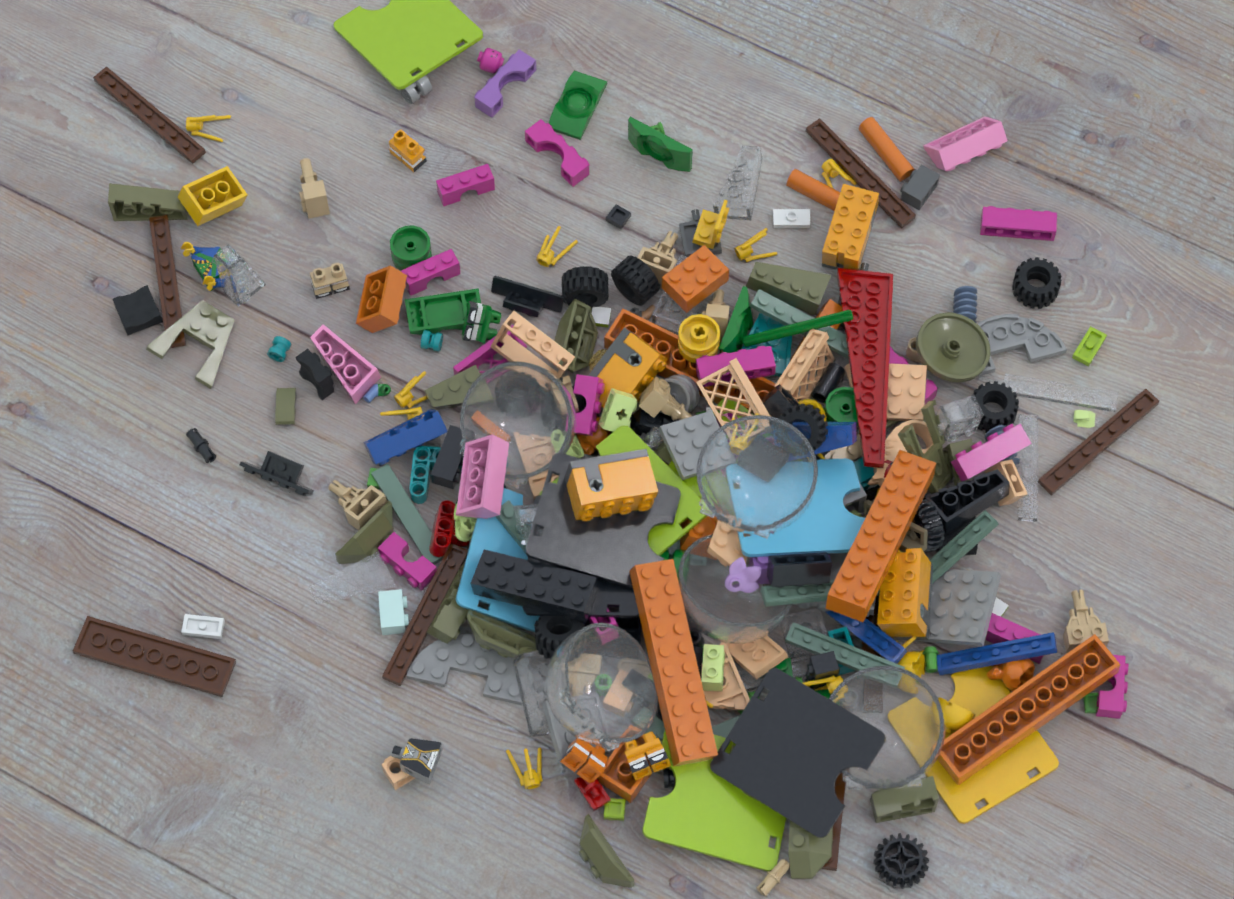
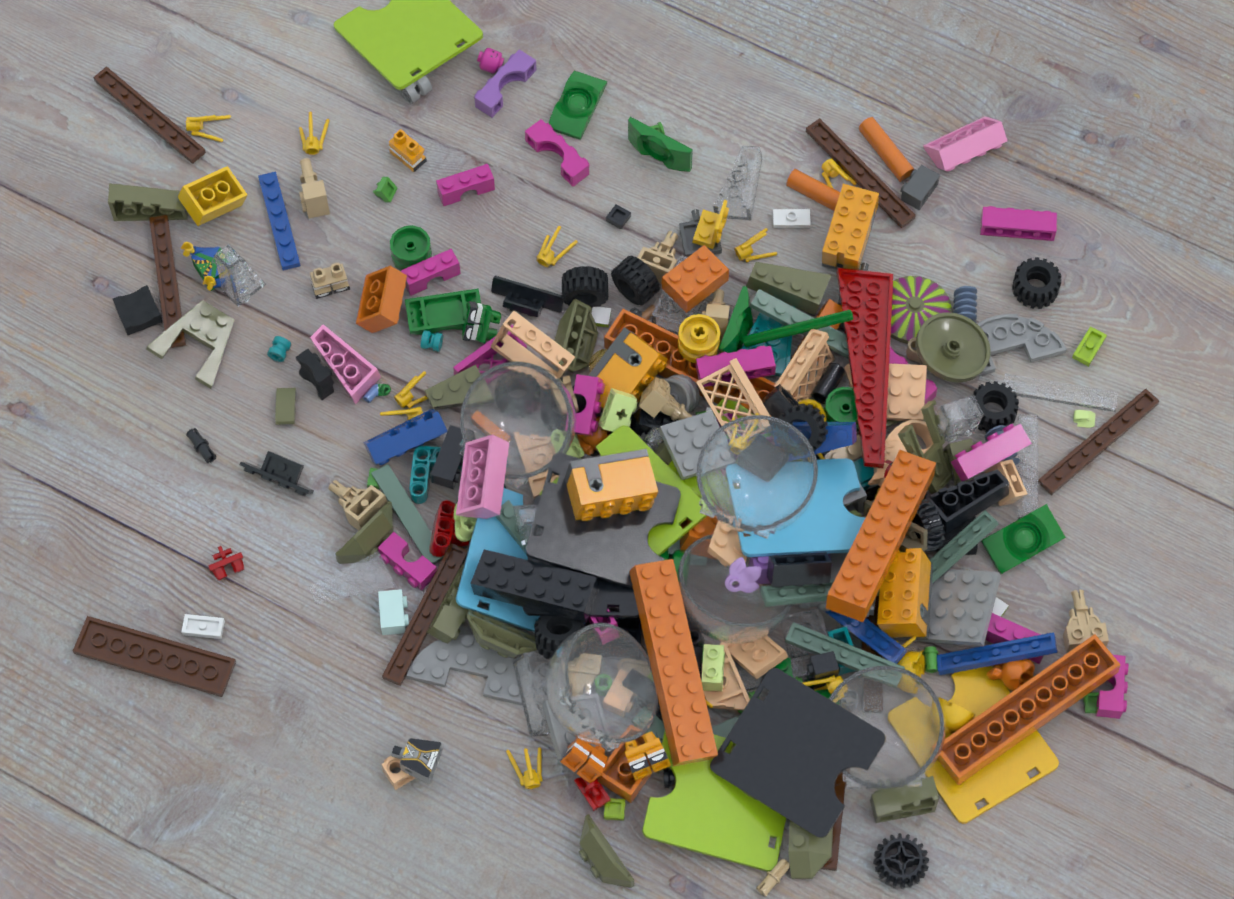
none -> red hips [208,546,244,580]
none -> blue plate [258,171,300,271]
none -> yellow plant [299,111,330,155]
none -> bright green tile [373,177,398,202]
none -> dish [890,276,952,344]
none -> green slope [981,504,1066,574]

